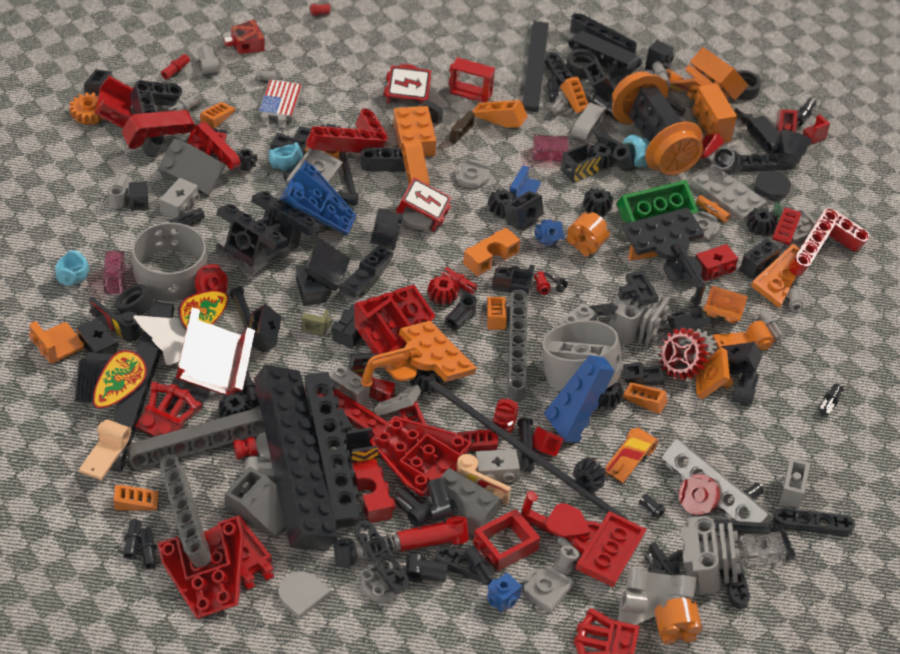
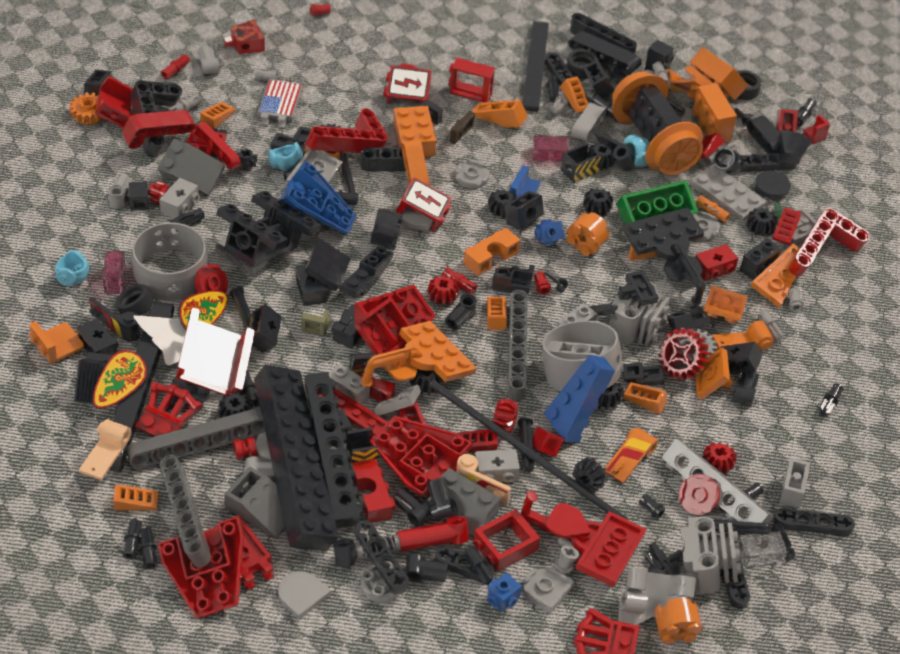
none -> red gear [148,180,169,204]
none -> red gear [702,441,737,475]

